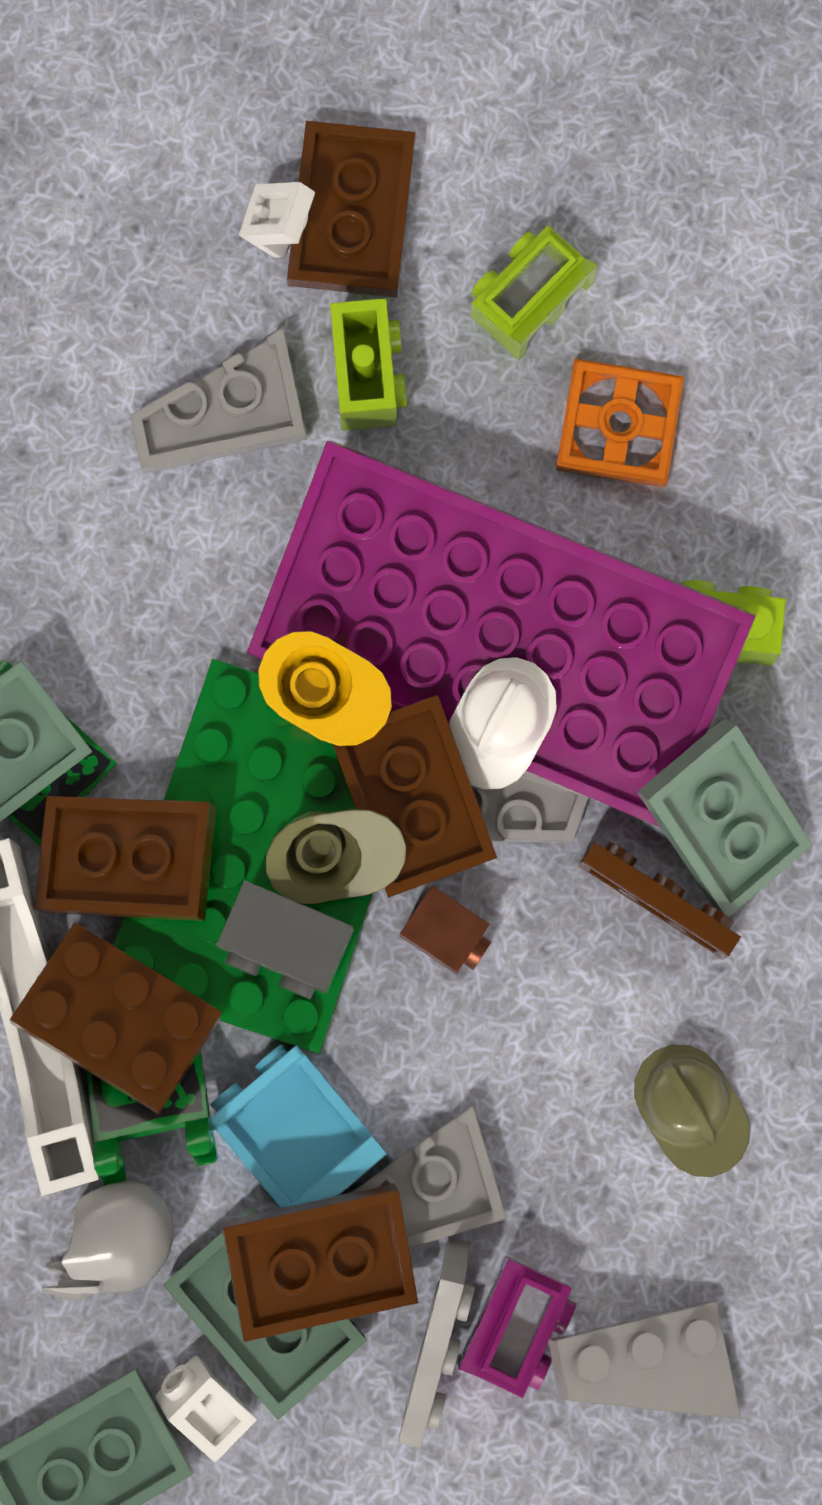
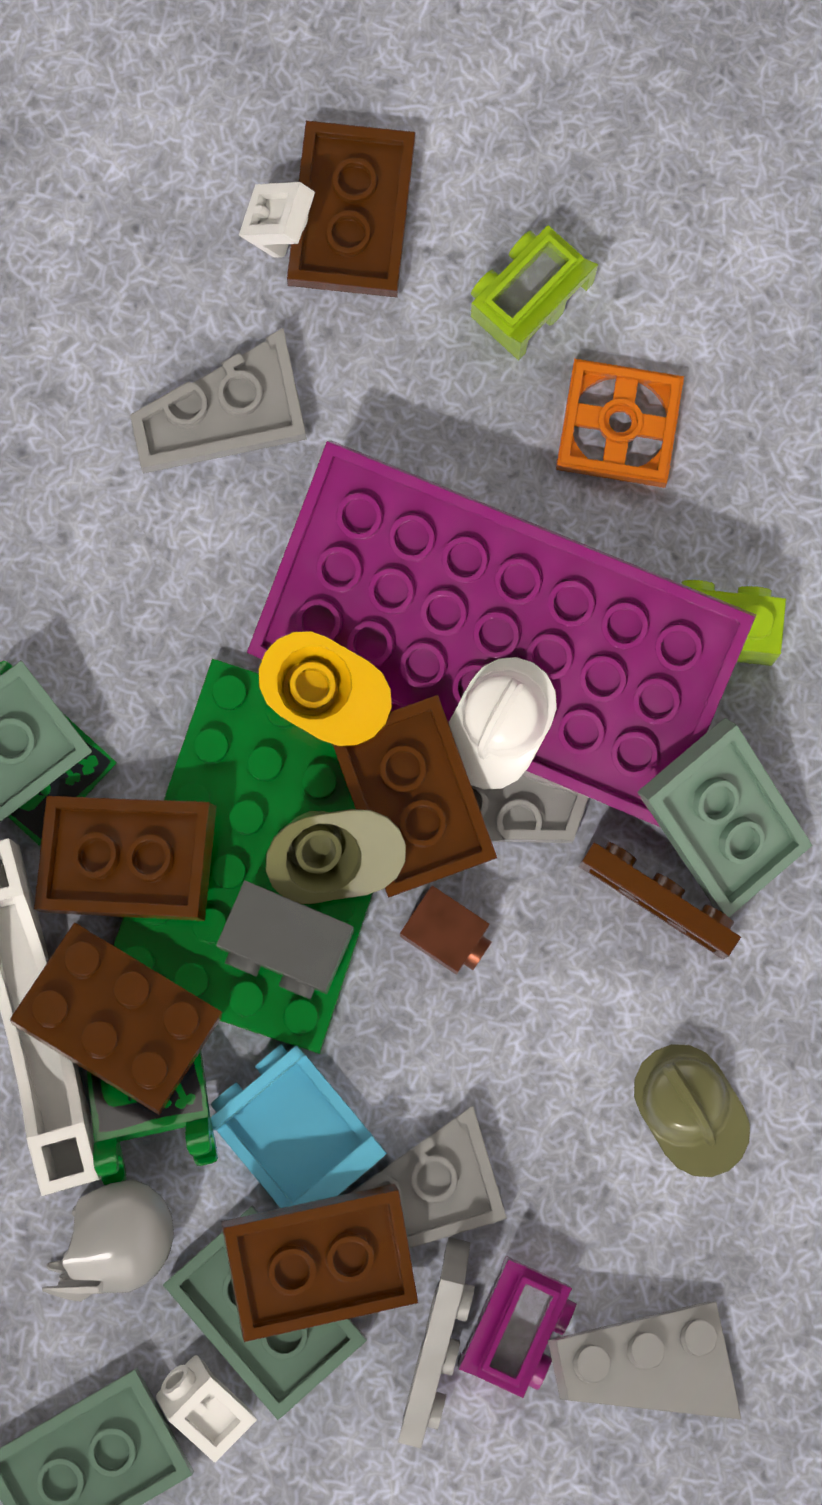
lime brick [330,298,407,431] -> none

